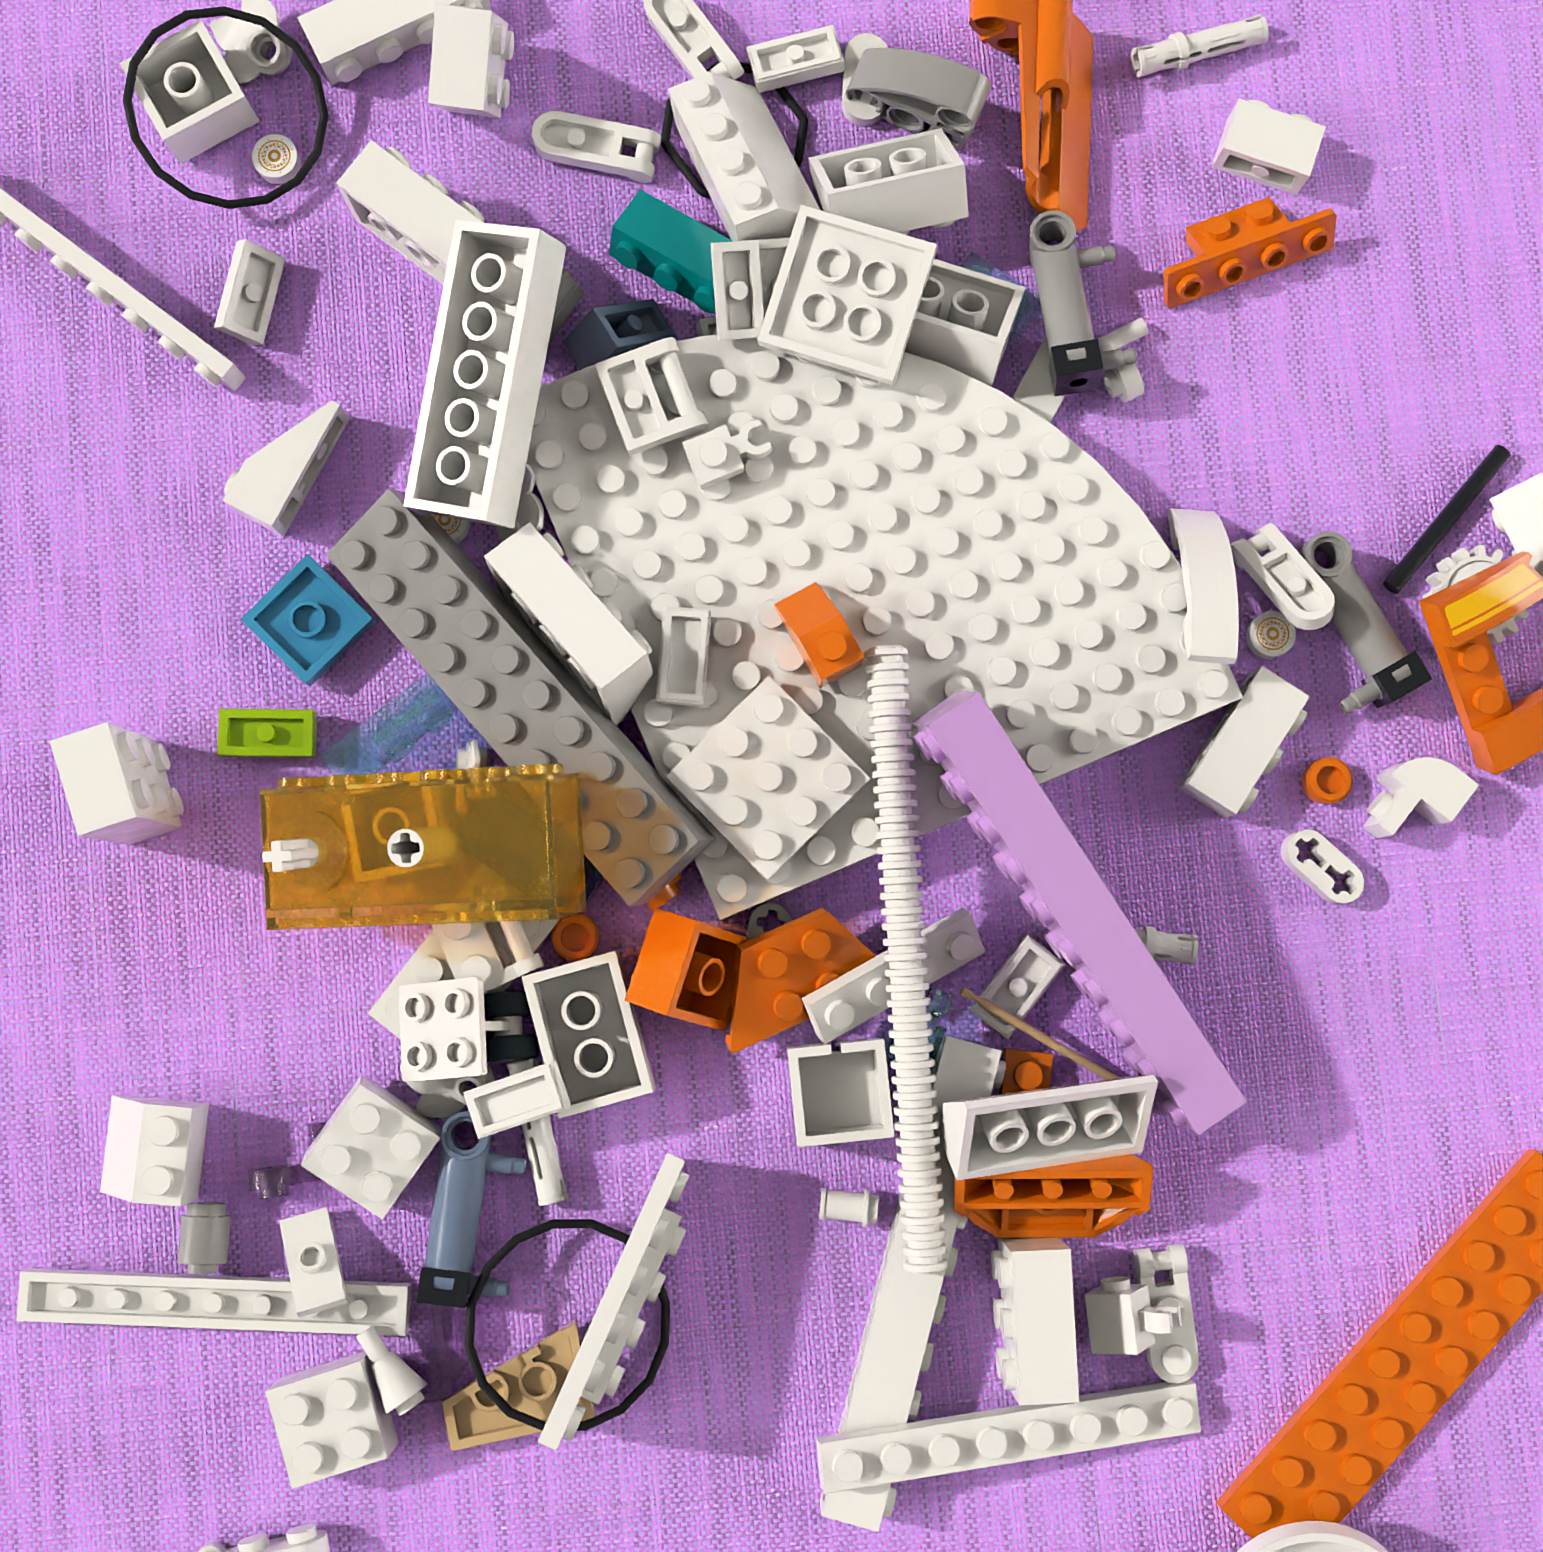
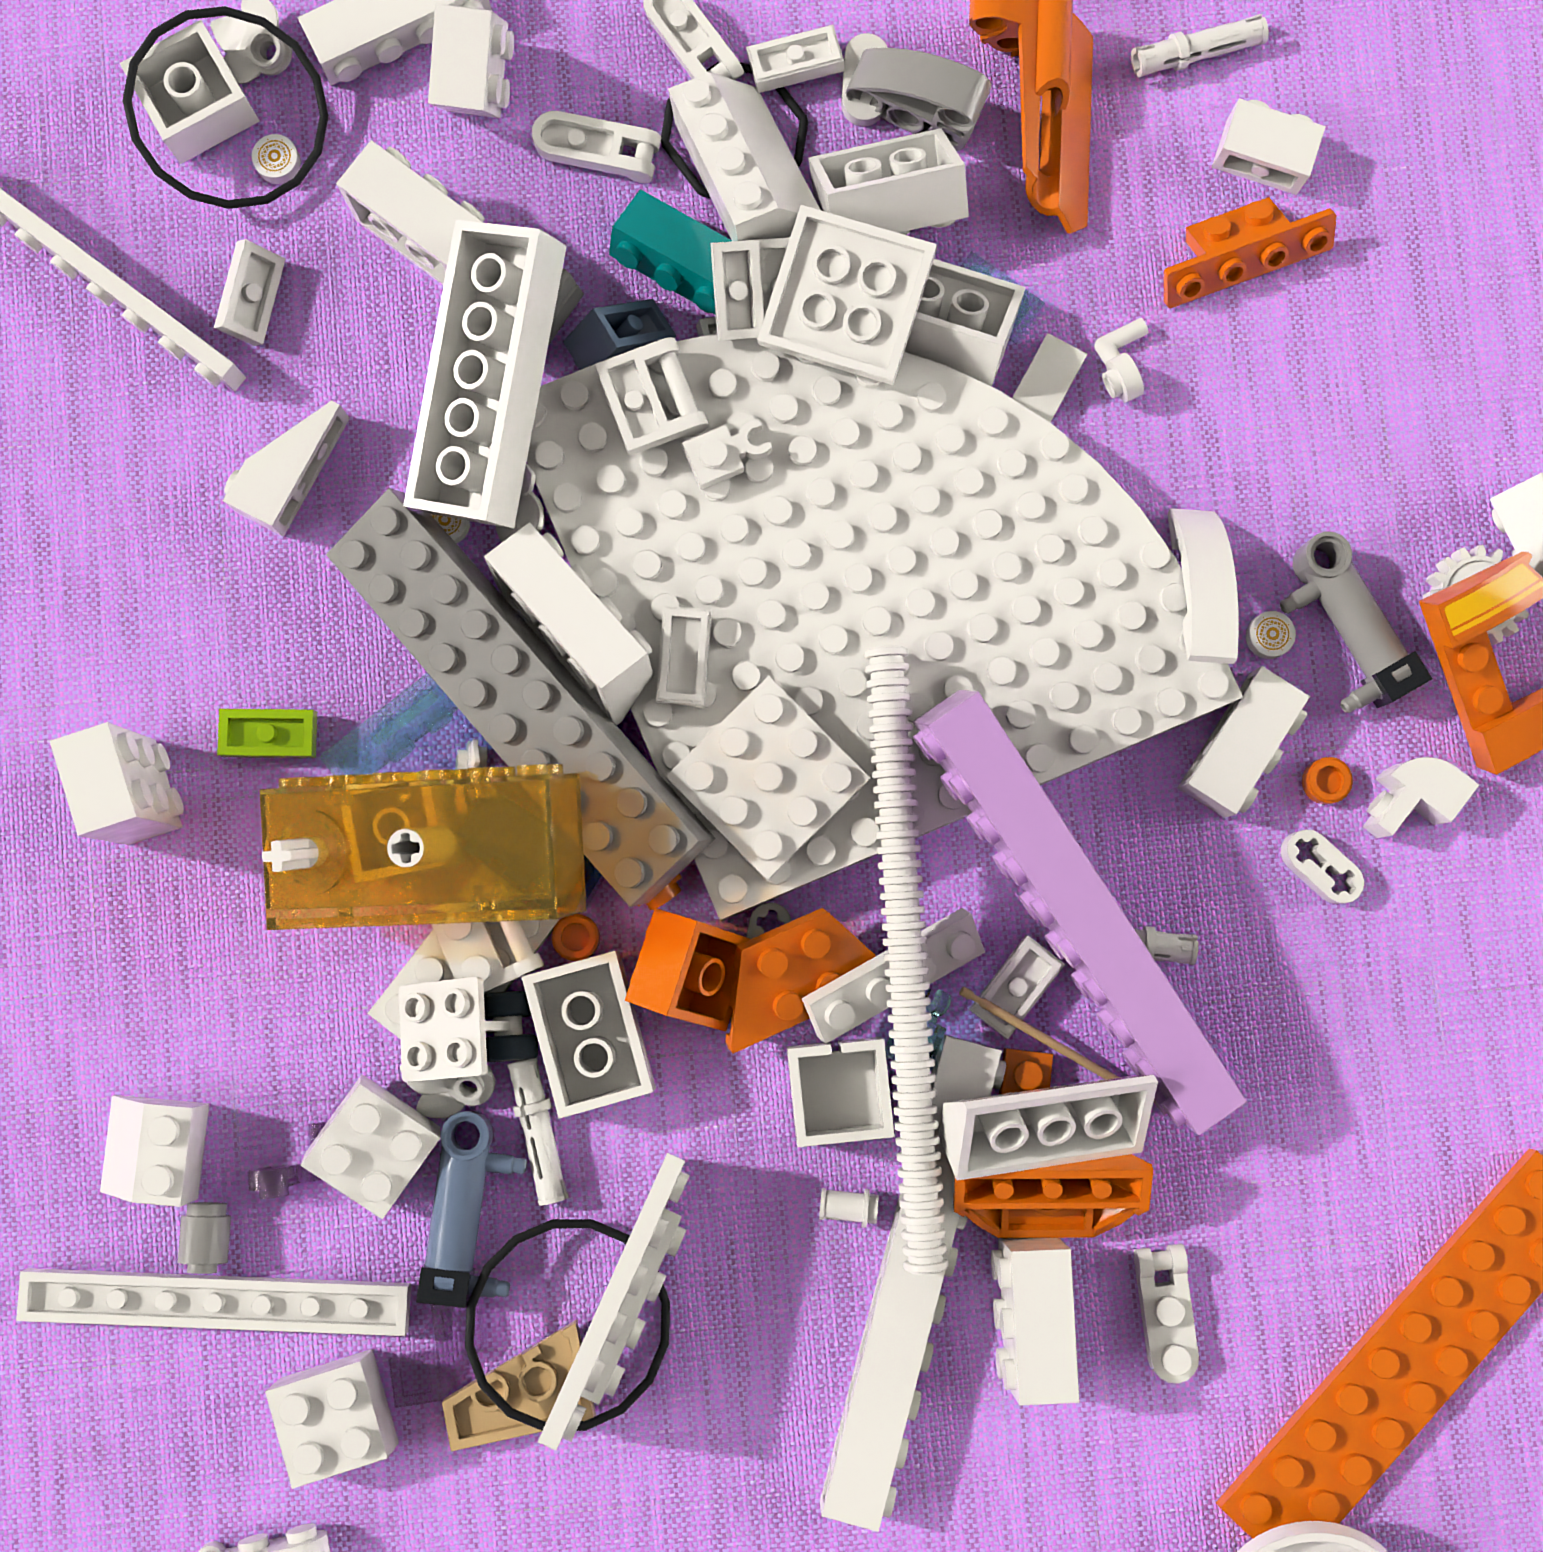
dark azure plate [241,554,376,686] -> none
white plate [279,1207,348,1318] -> none
white cone [356,1325,428,1416] -> none
white tile [463,1060,572,1139] -> none
orange slope [774,582,865,688] -> none
white plate [816,1379,1201,1494] -> none
light grey piece [1029,211,1137,397] -> none
white brick [1084,1276,1182,1355] -> none
white plate [1230,523,1335,630] -> none
black bar [1383,445,1511,594] -> none

